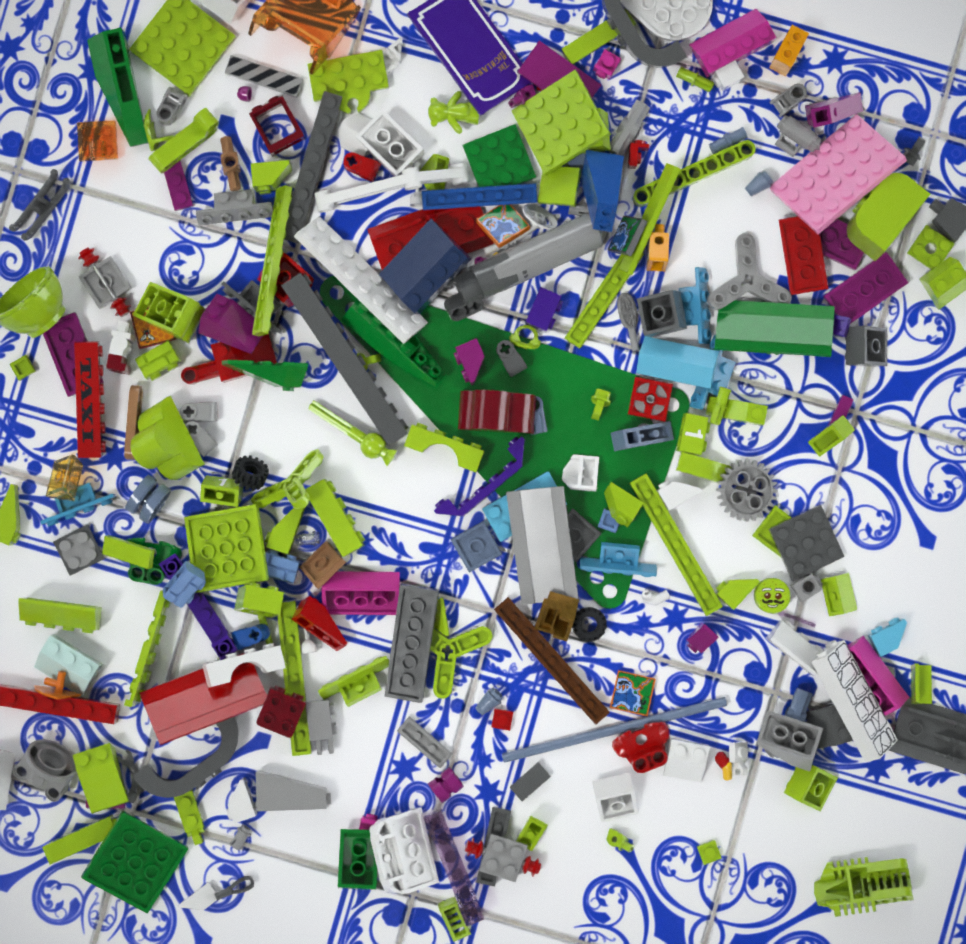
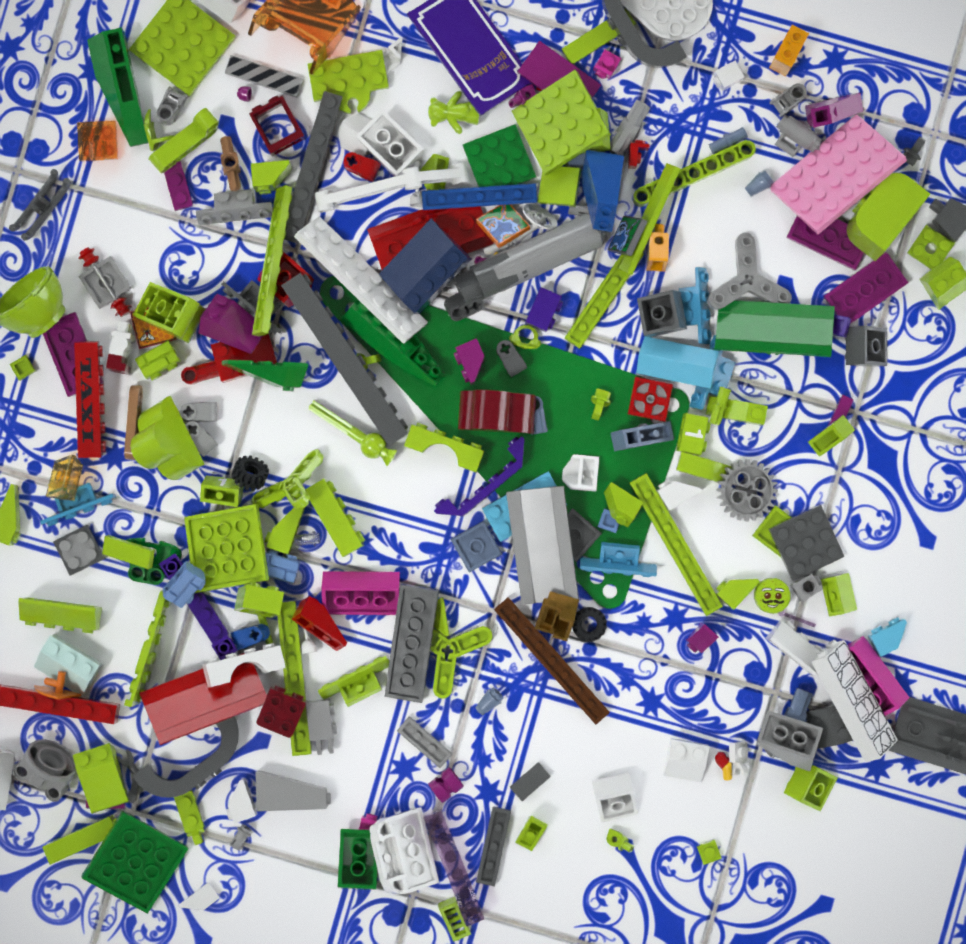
sand blue wheel [125,474,172,524] -> none
dark grey piece [214,876,254,901] -> none
medium nougat tile [299,540,346,589] -> none
light grey plate [464,833,541,883] -> none
red plate [491,708,513,731] -> none
sand blue piece [502,697,727,763] -> none
tile [610,670,656,716] -> none
red piece [612,722,669,773] -> none
light grey piece [617,293,640,352] -> none
white arm [642,590,671,606] -> none
lime axle [676,66,714,92] -> none
dark pink slope [689,9,777,78] -> none
red tile [778,216,829,295] -> none
lime connector [814,857,914,917] -> none
lime panel [911,664,932,704] -> none

